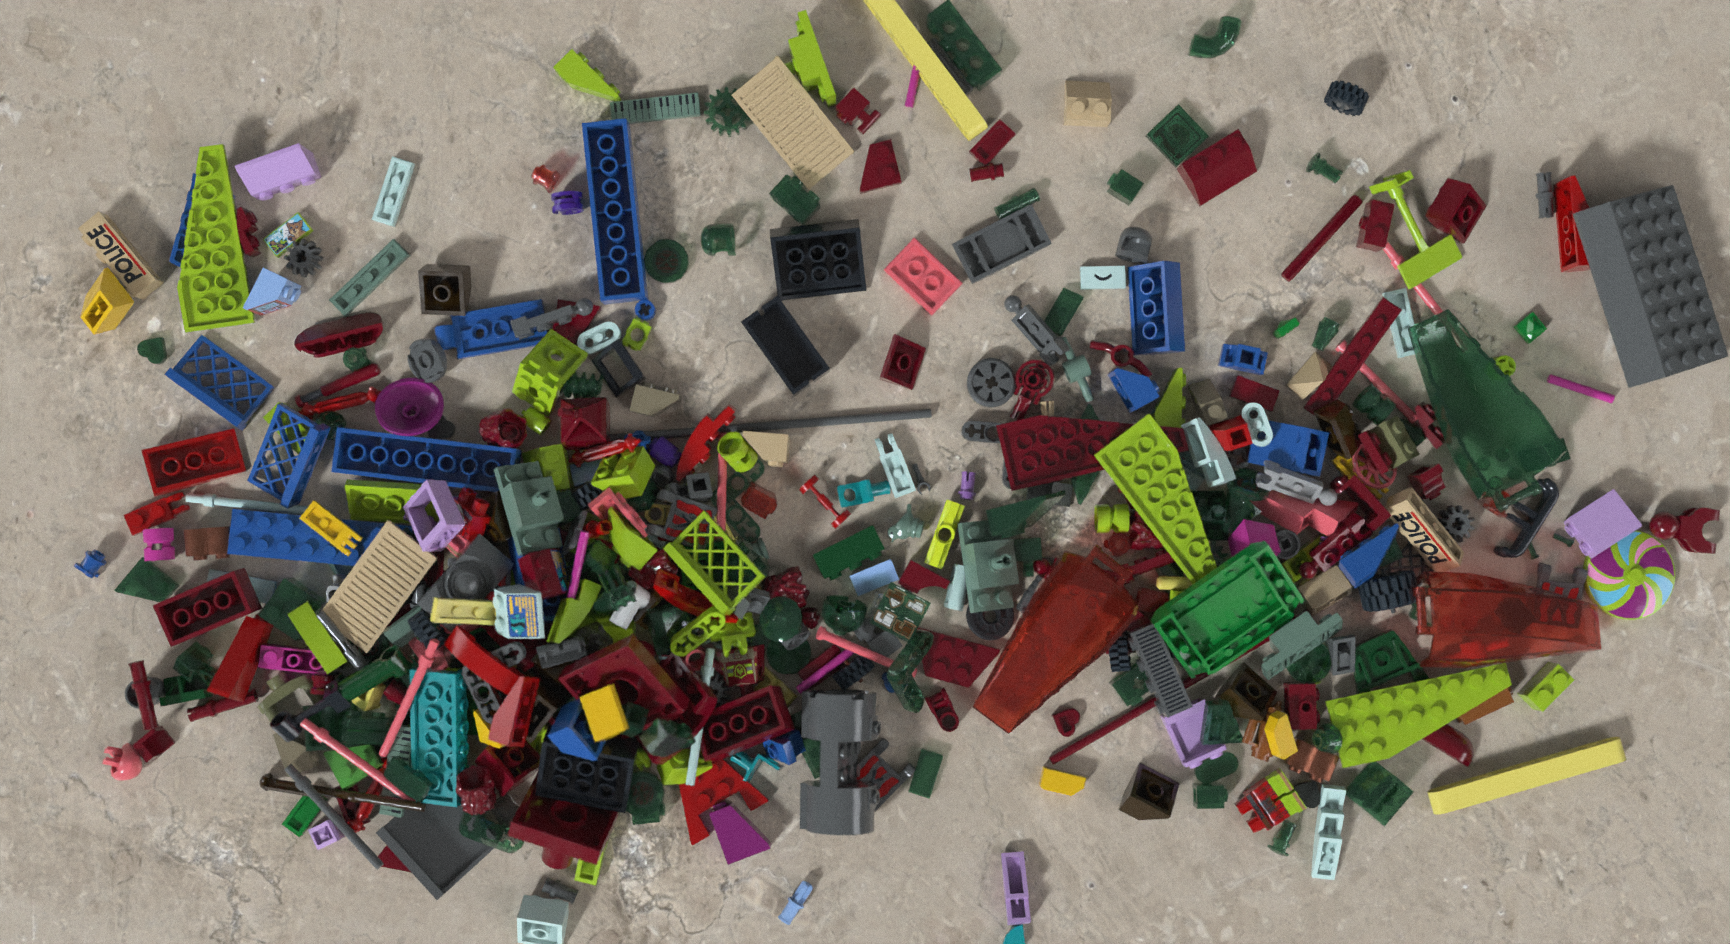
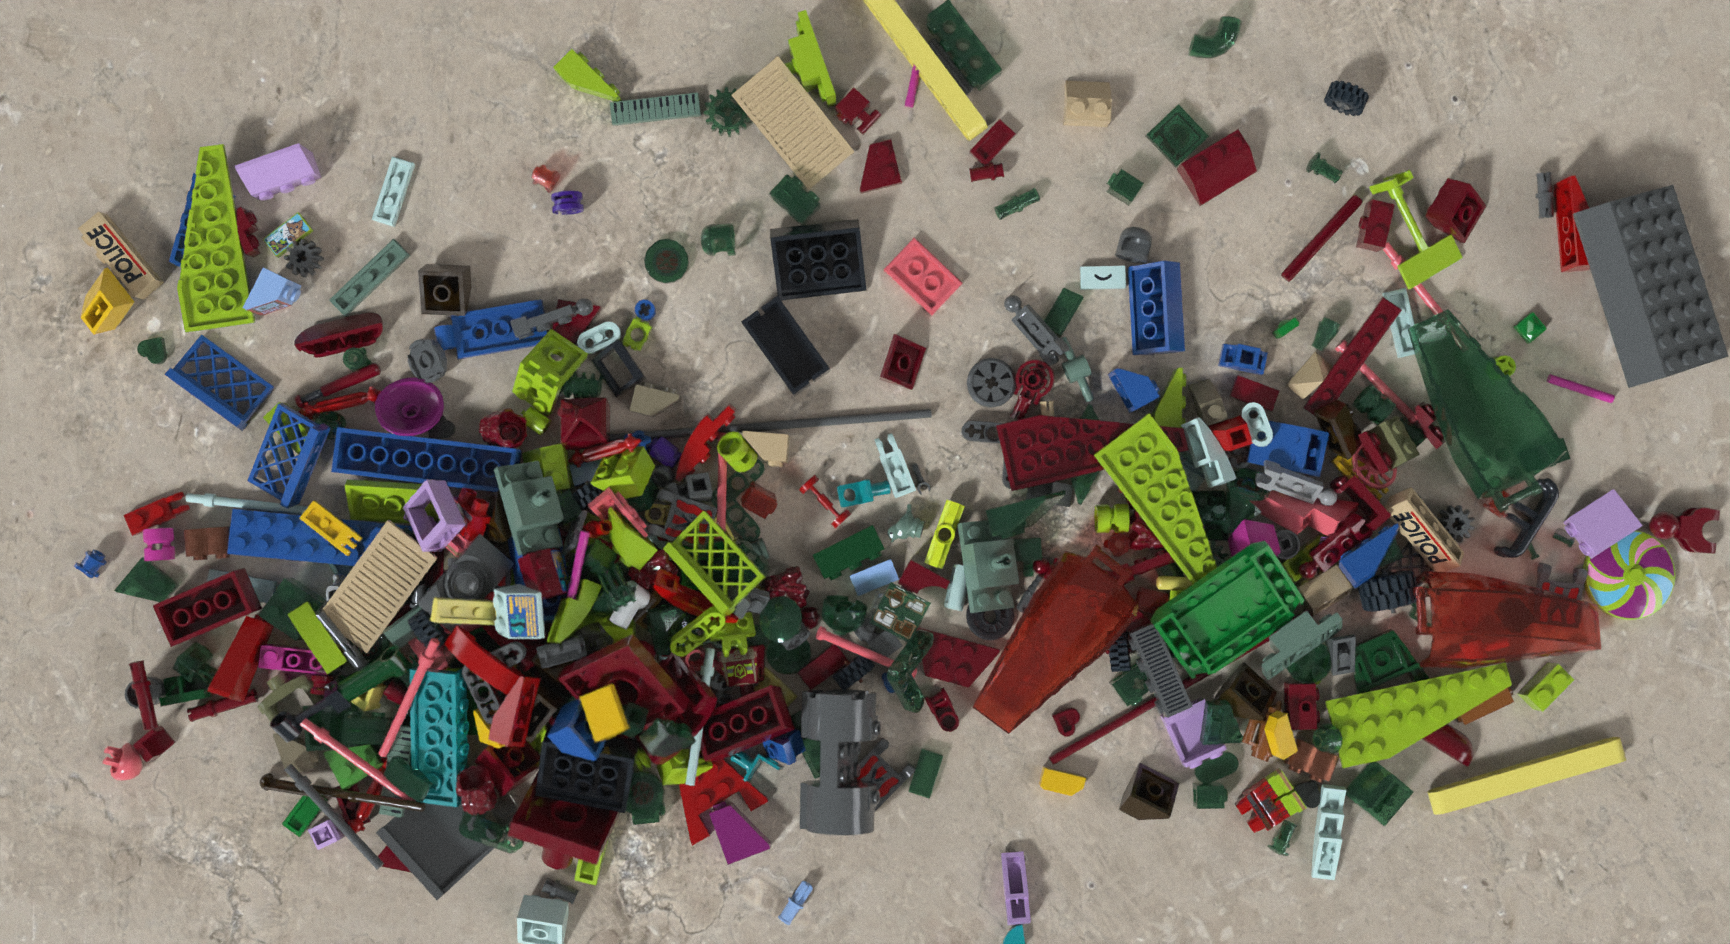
red slope [141,428,246,497] -> none
blue brick [582,118,648,305] -> none
dark pink bar [795,649,855,694] -> none
dark grey slope [952,204,1052,284] -> none
medium lavender pin [958,471,976,500] -> none
dark red piece [1090,340,1152,377] -> none
dark red arch [1406,463,1446,501] -> none

